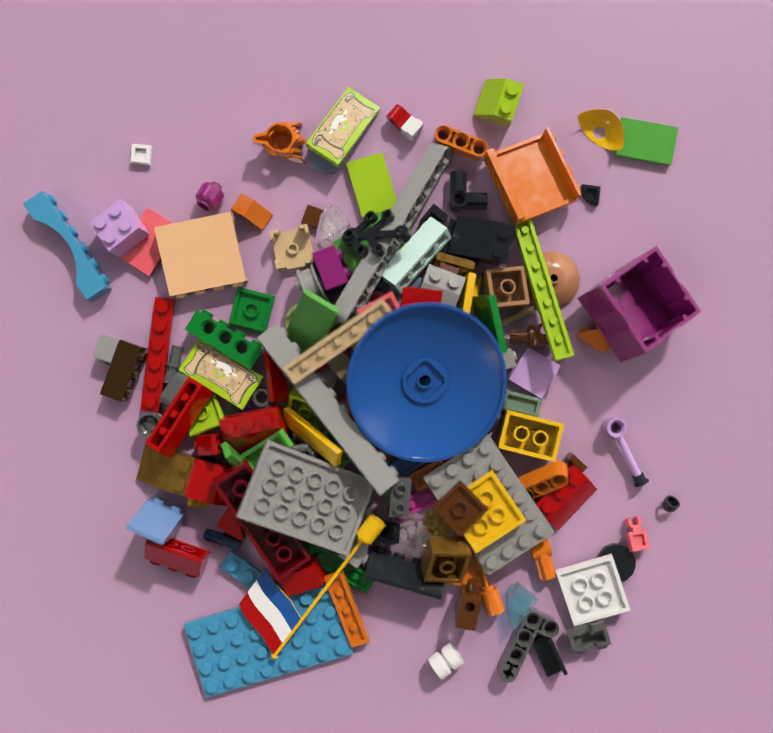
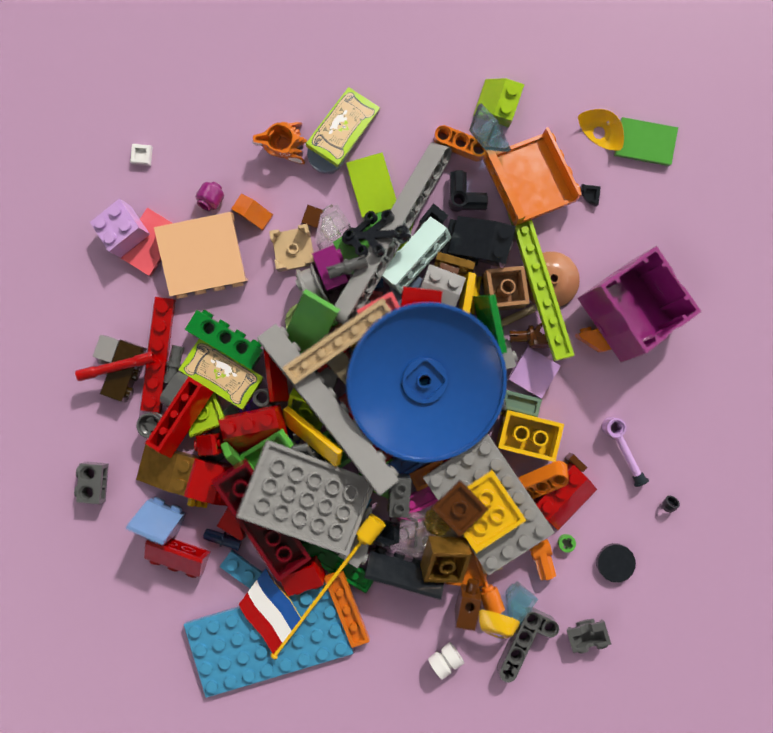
dark azure arch [23,191,112,301] -> none
green tile [228,287,275,333] -> none
leg [386,104,424,141] -> none
black panel [532,635,568,677] -> none
white plate [556,554,631,626] -> none
coral plate [625,516,650,552] -> none
none -> dark grey brick [74,462,109,504]
none -> red piece [75,351,156,382]
none -> dark grey pin [327,255,368,279]
none -> clear light blue slope [469,103,511,152]
none -> yellow piece [479,610,520,639]
none -> bright green bush [558,534,576,552]

